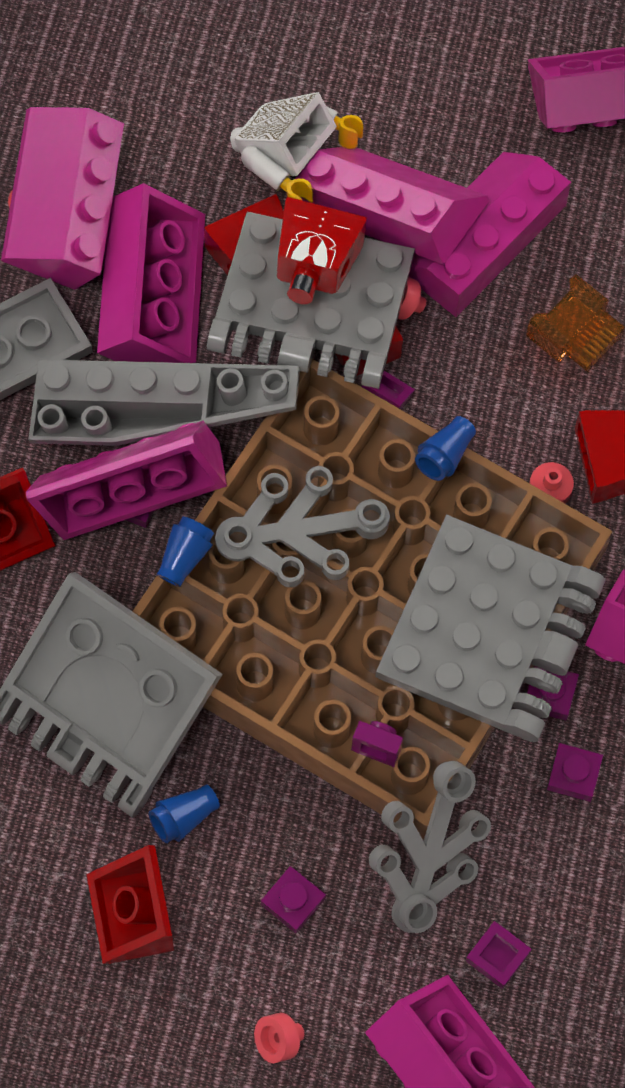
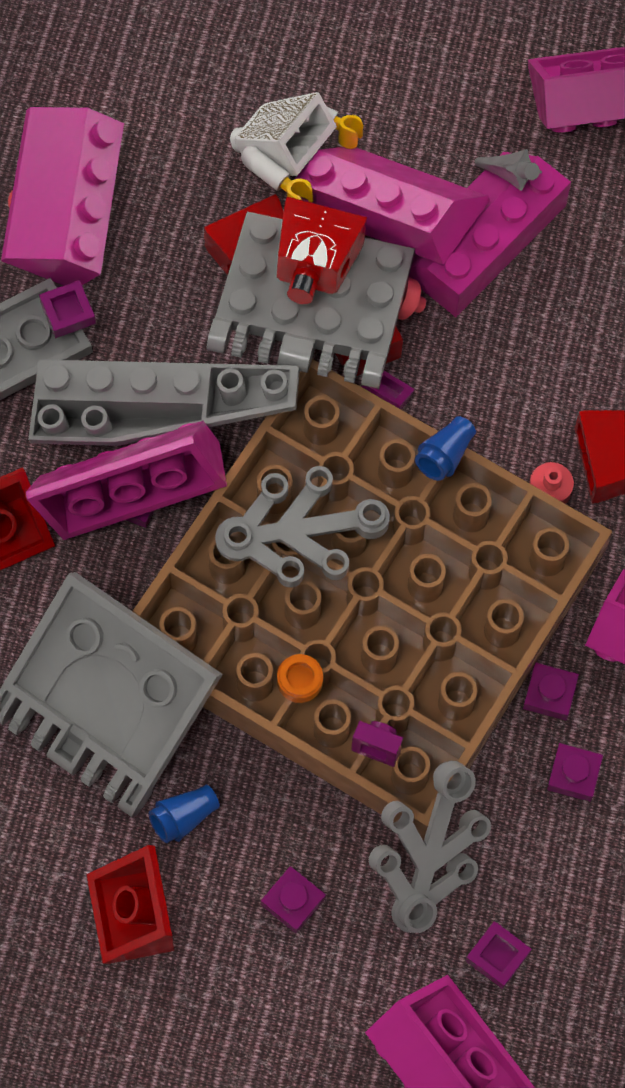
dark pink slope [97,183,206,363] -> none
blue cone [156,516,214,587] -> none
coral tile [254,1013,304,1064] -> none
light grey hinge [375,514,606,742] -> none
clear orange piece [526,274,625,372] -> none
none -> magenta plate [39,280,96,339]
none -> orange tile [277,654,323,703]
none -> light grey piece [475,149,542,191]

